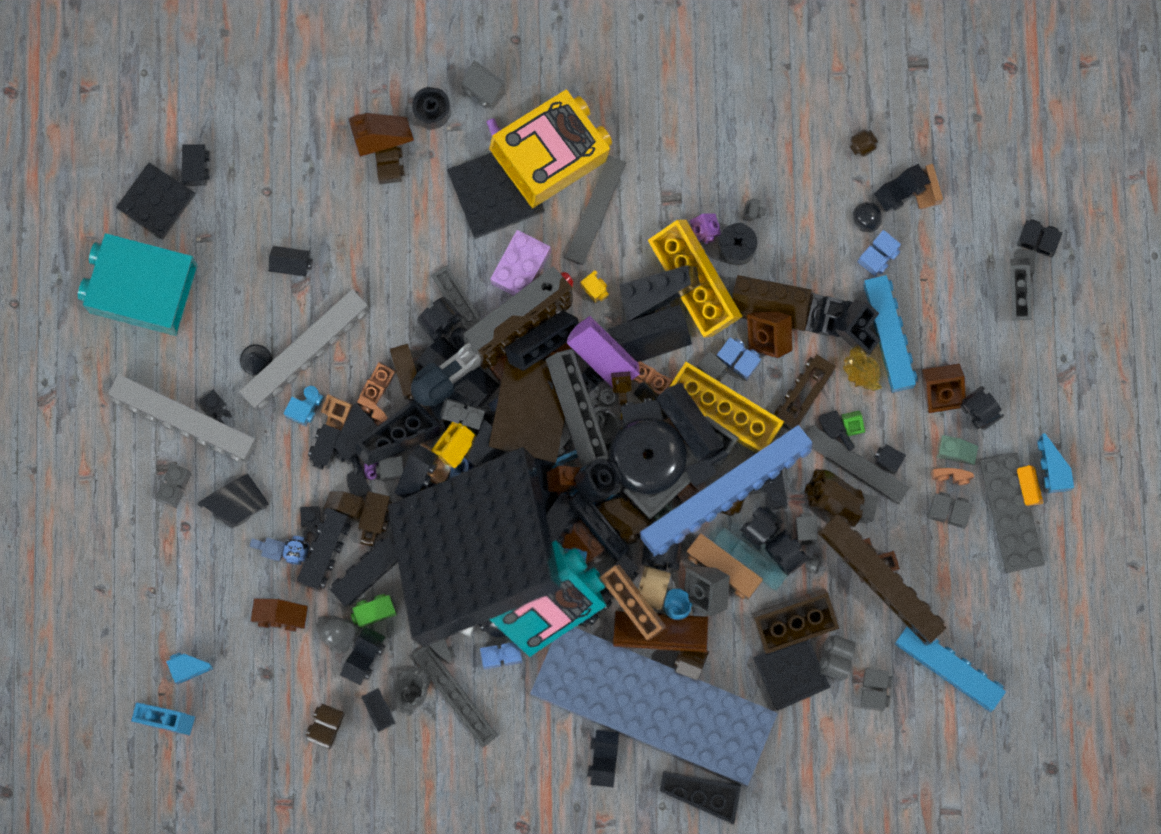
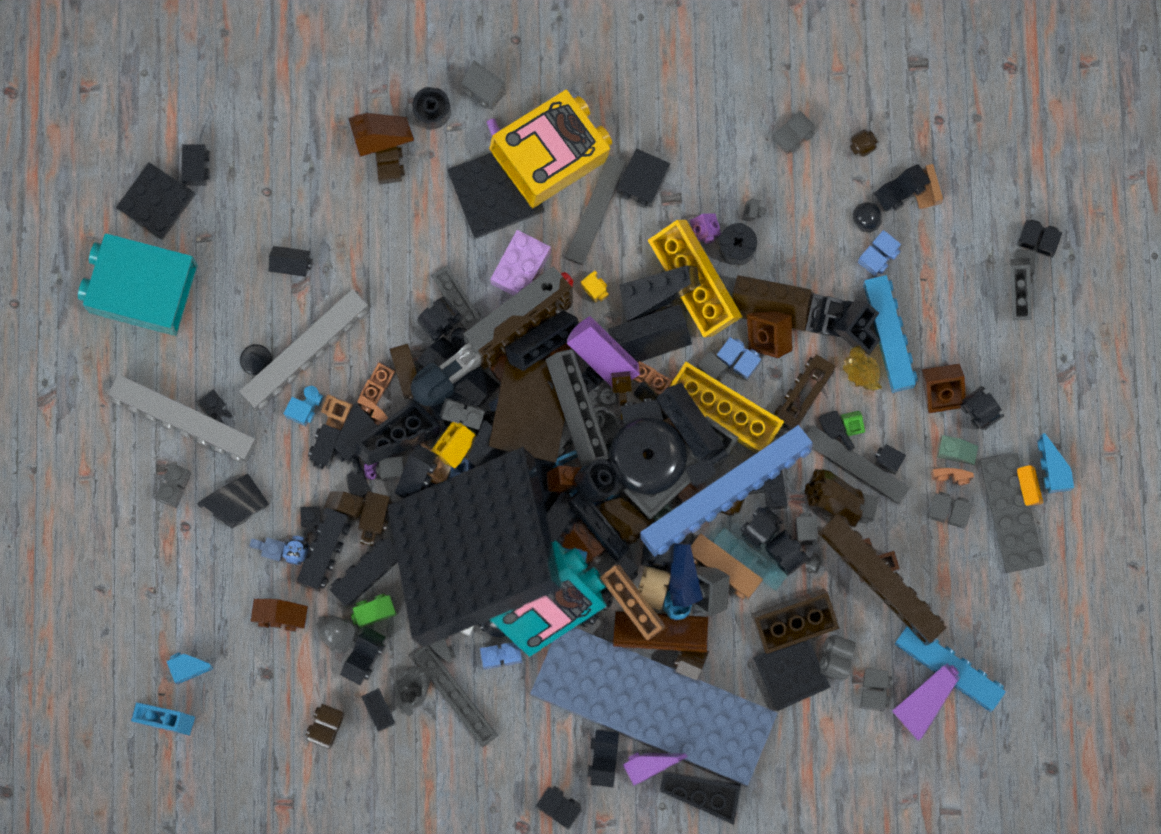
none -> black brick [536,786,582,830]
none -> black brick [617,148,670,208]
none -> medium lavender slope [623,752,687,785]
none -> dark blue slope [669,543,703,607]
none -> dark grey brick [772,111,816,154]
none -> medium lavender slope [892,663,960,741]

